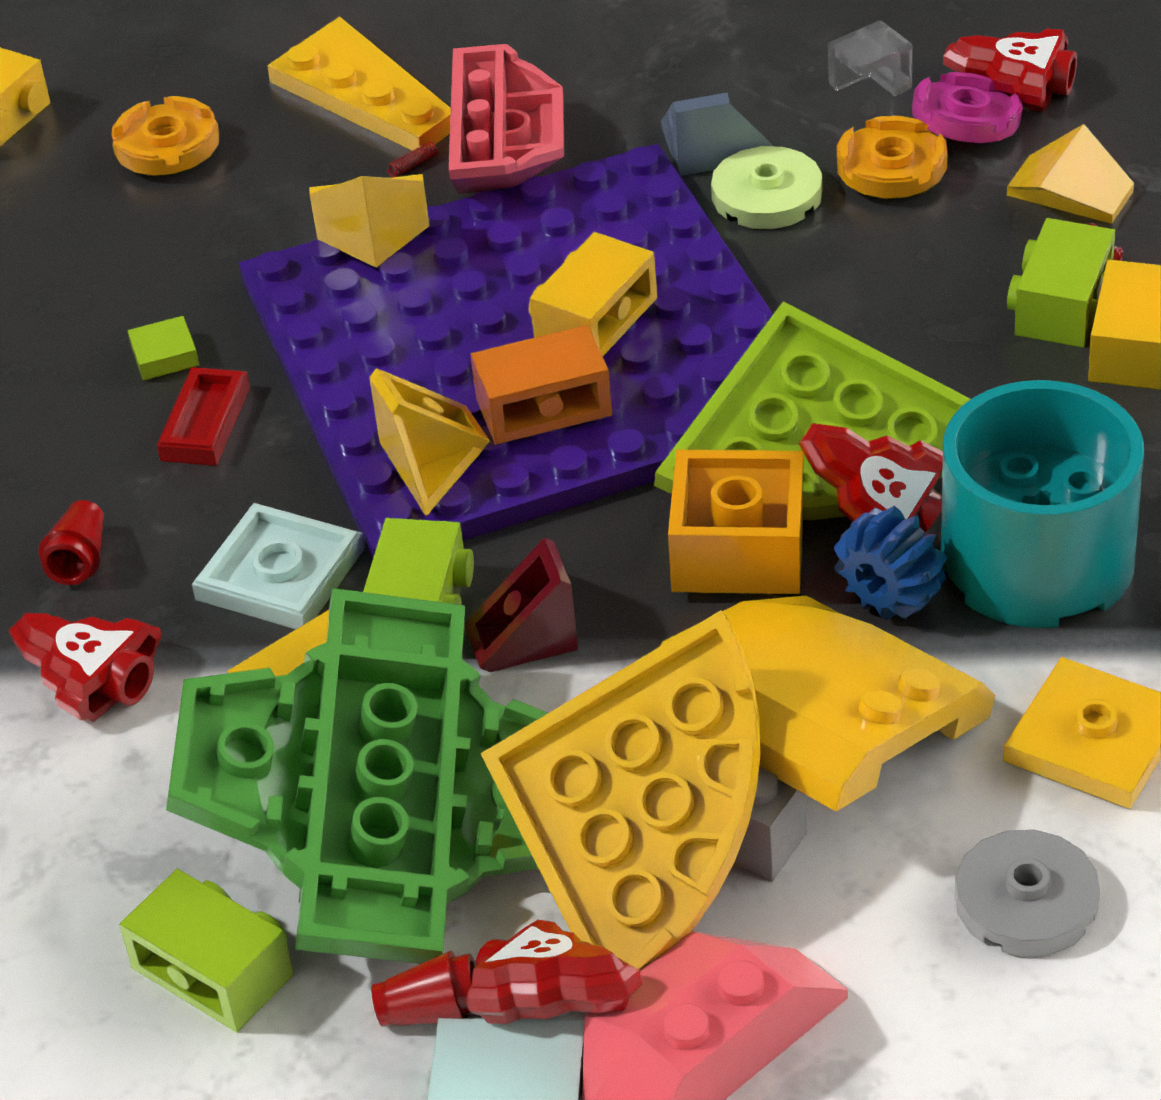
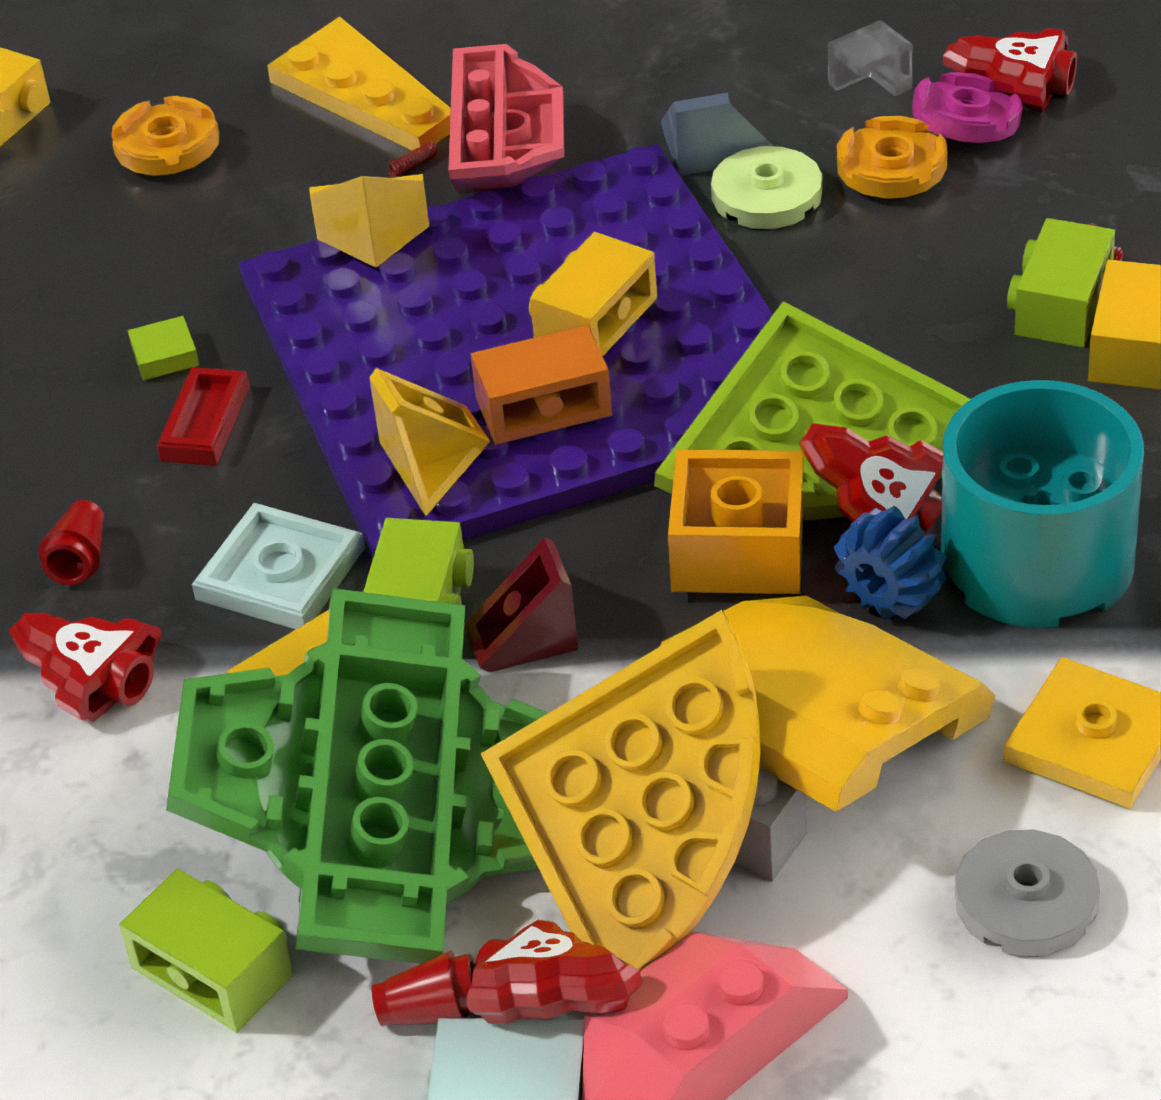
yellow slope [1007,124,1134,224] -> none

